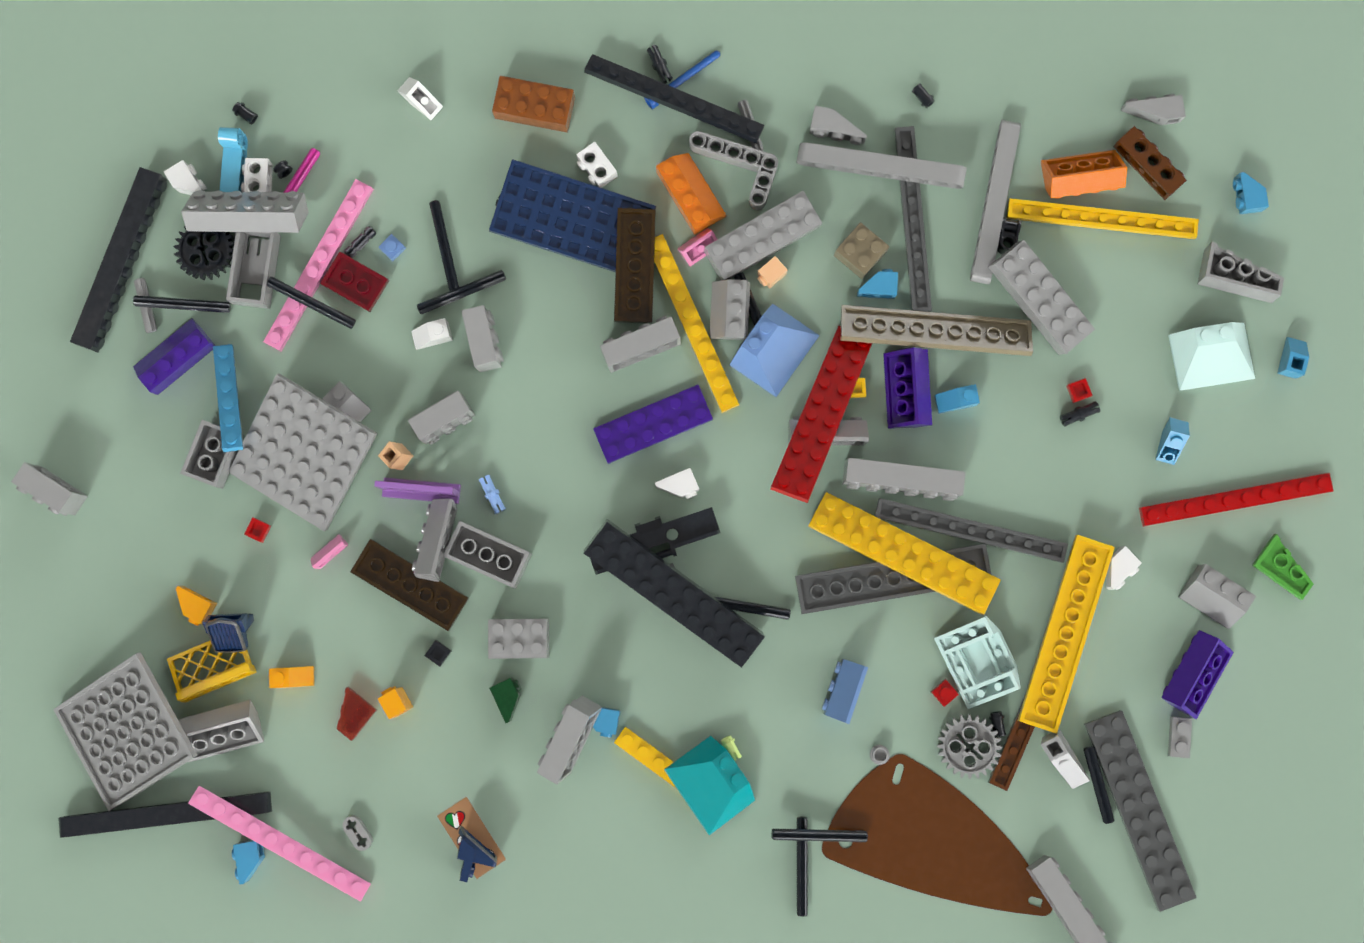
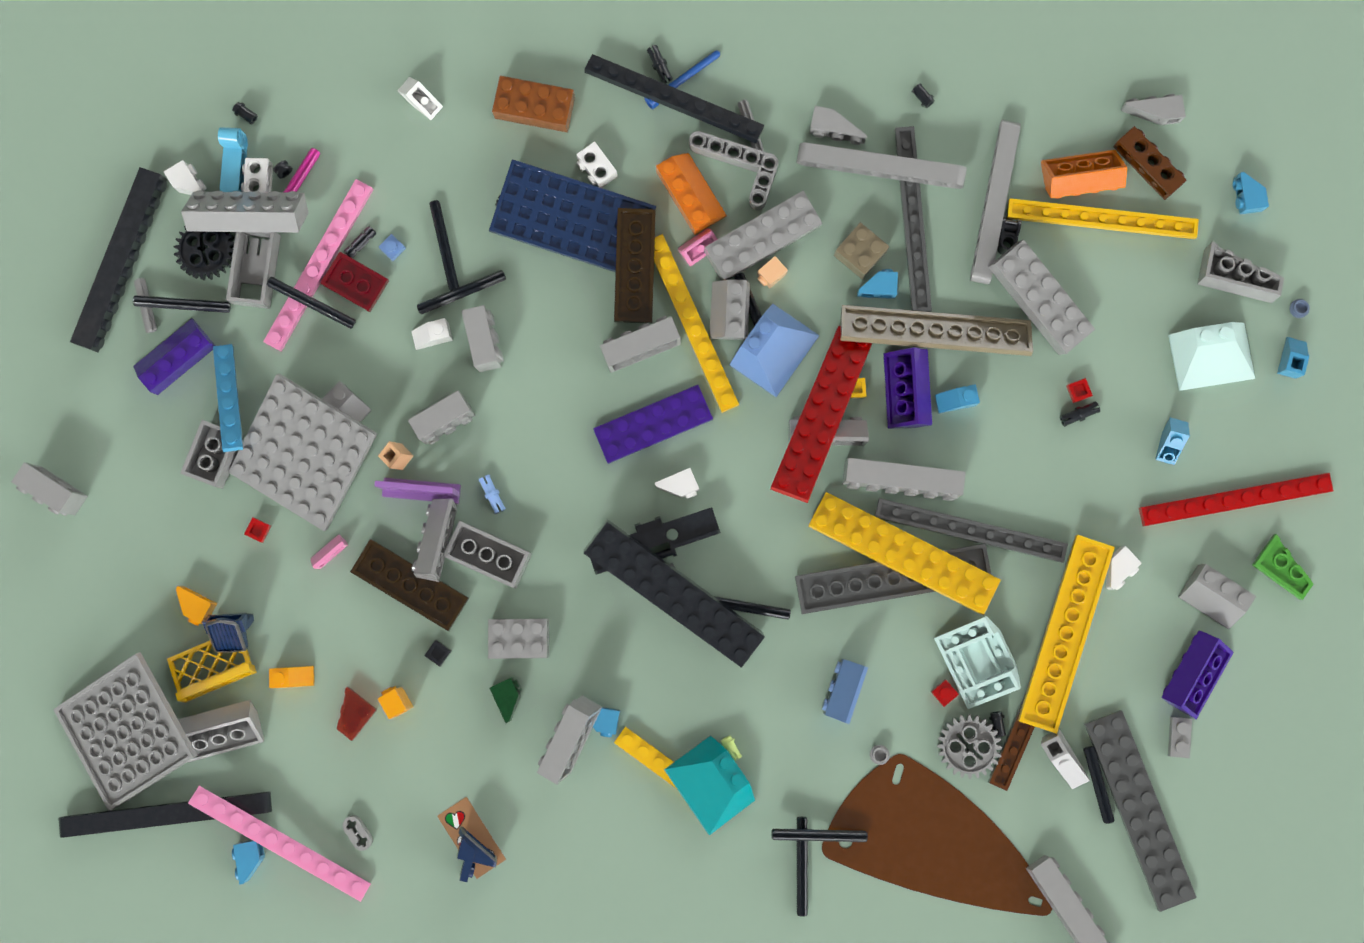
none -> sand blue plate [1289,299,1310,318]

